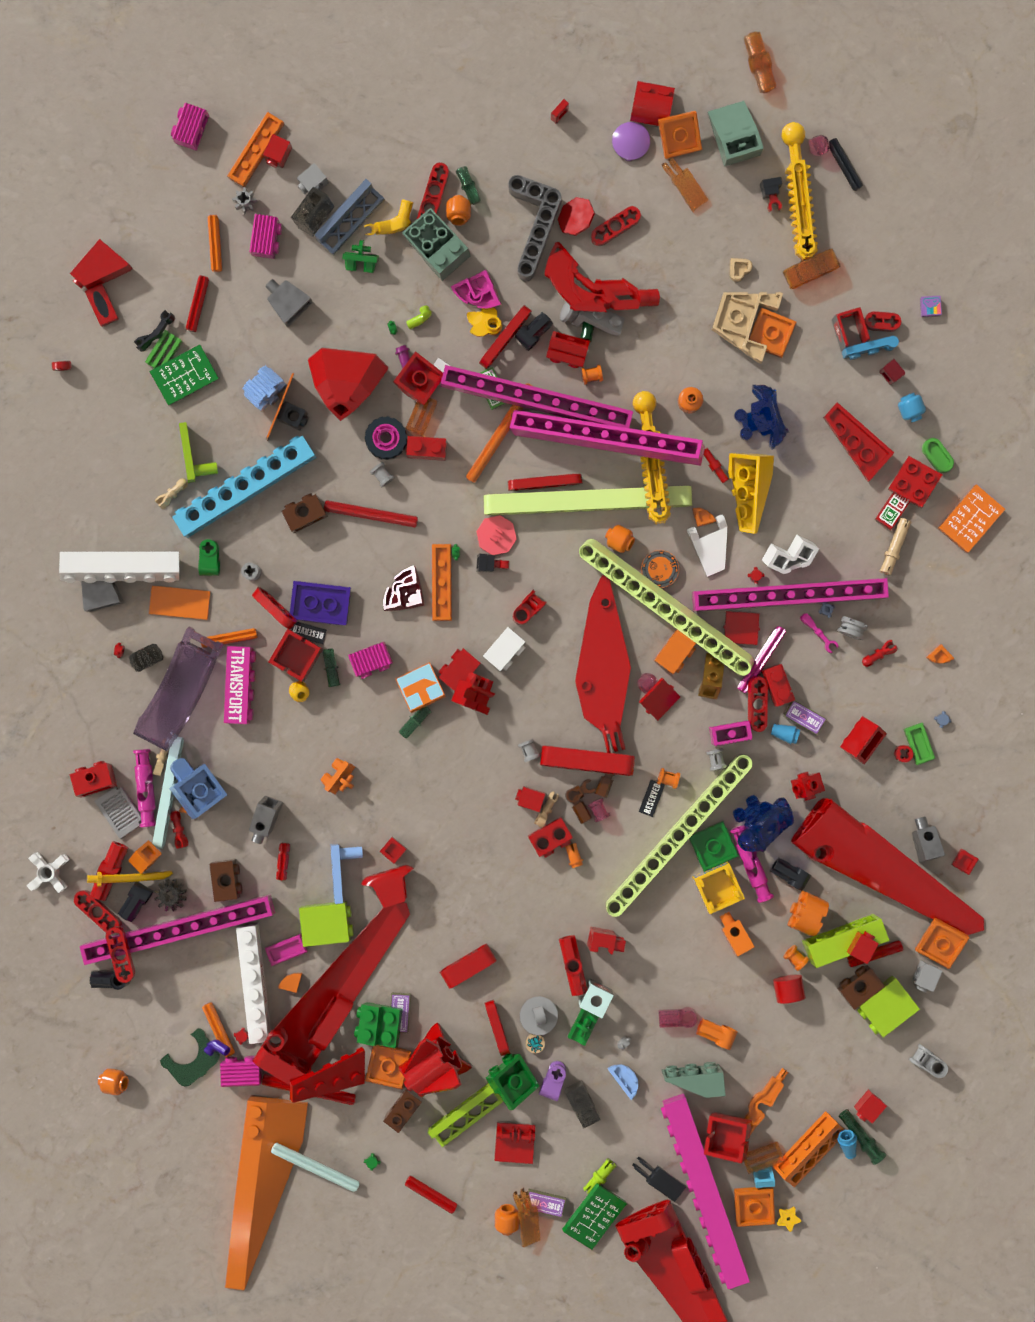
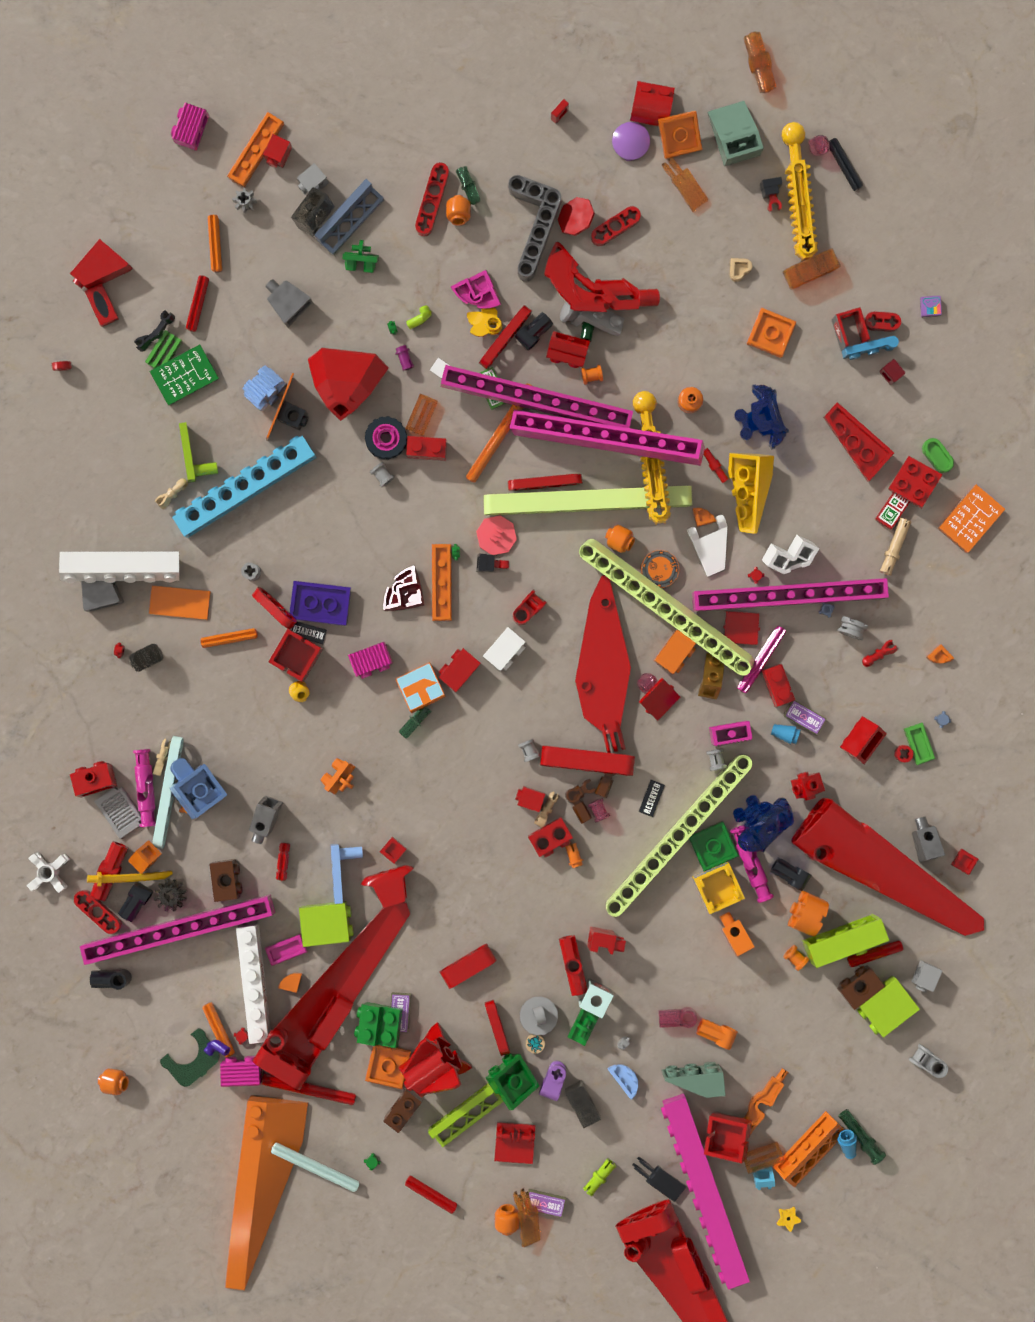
red beam [106,926,135,983] -> none
clear purple windscreen [133,626,223,751] -> none
red piece [170,811,188,849] -> none
green piece [198,539,220,576] -> none
dark pink brick [224,646,256,724] -> none
dark pink brick [249,214,282,259] -> none
reddish brown brick [281,493,328,533] -> none
red wing [290,1047,365,1103] -> none
clear green axle [322,648,341,687] -> none
red axle [324,500,418,528] -> none
yellow arm [364,199,413,236] -> none
red slope [393,351,443,406] -> none
sand green slope [402,208,470,281] -> none
red hips [451,672,495,715] -> none
green tile [562,1183,627,1250] -> none
orange bush [657,768,680,789] -> none
tan wing [712,292,783,364] -> none
orange tile [734,1187,775,1227] -> none
red beam [748,676,768,732] -> none
red piece [773,974,806,1004] -> none
dark pink piece [800,613,839,653] -> none
red brick [847,931,879,964] -> none
red brick [854,1089,887,1124] -> none
dark azure head [898,393,926,422] -> none
orange tile [915,918,969,969] -> none

